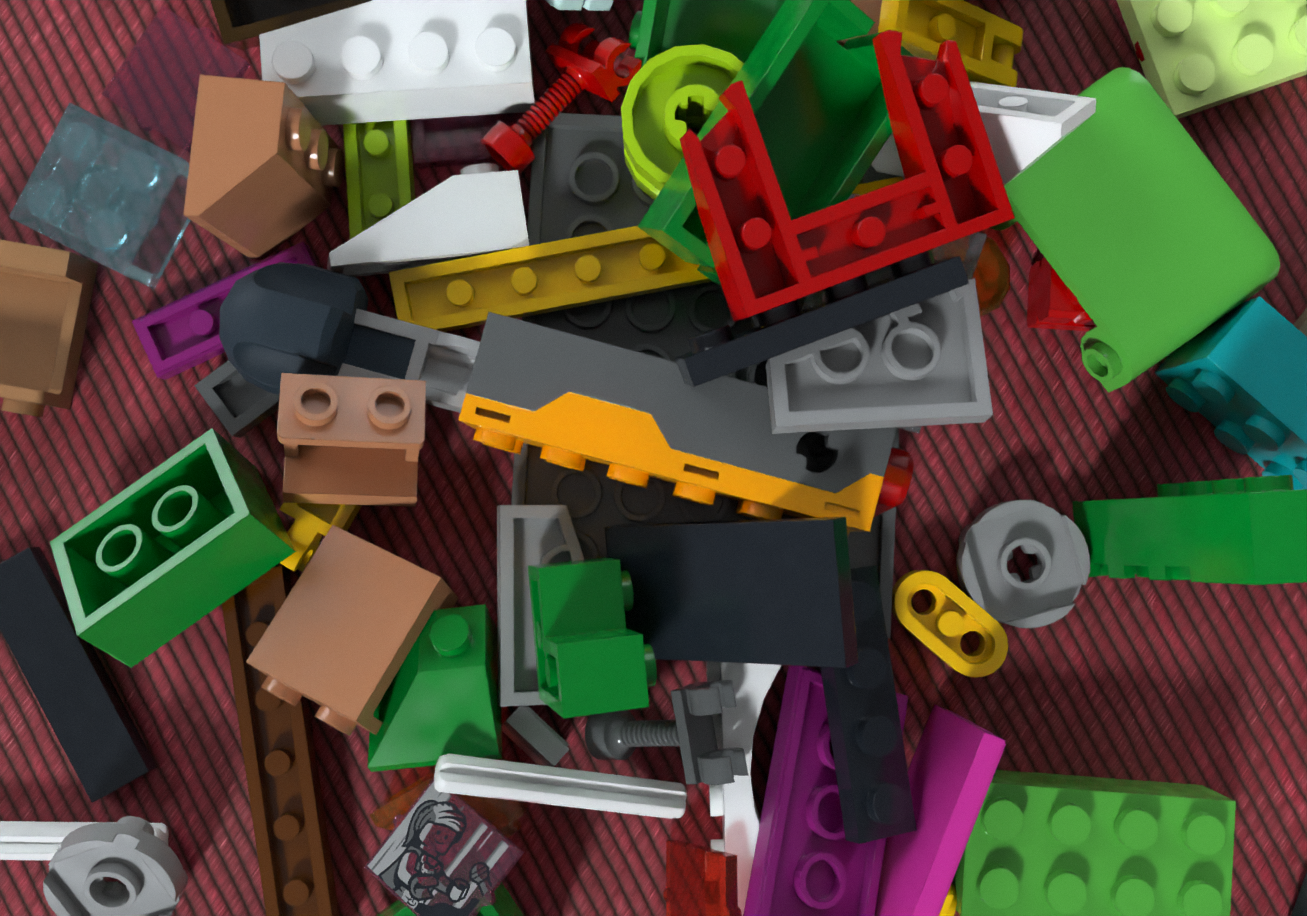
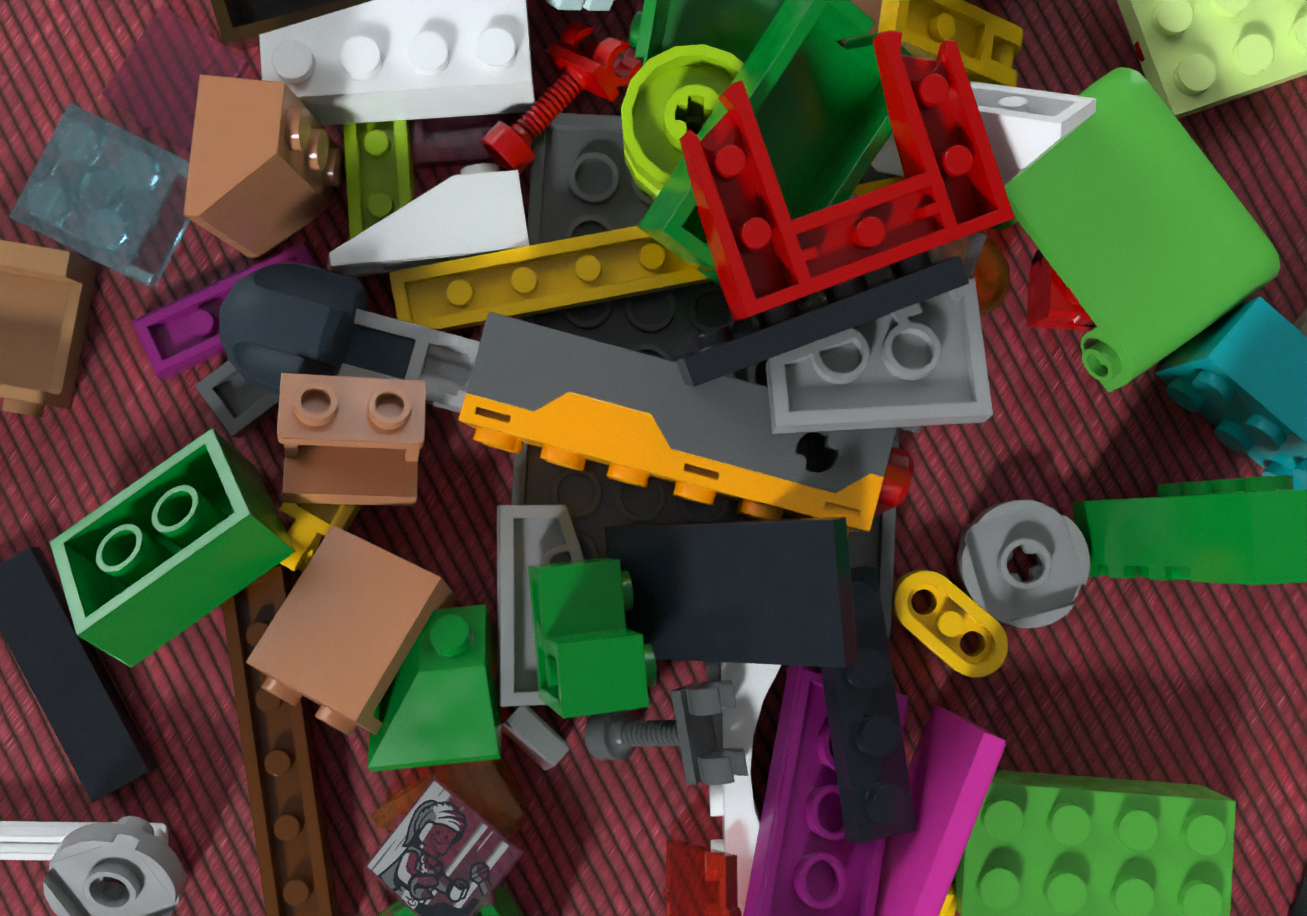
white axle [434,754,687,819] -> none

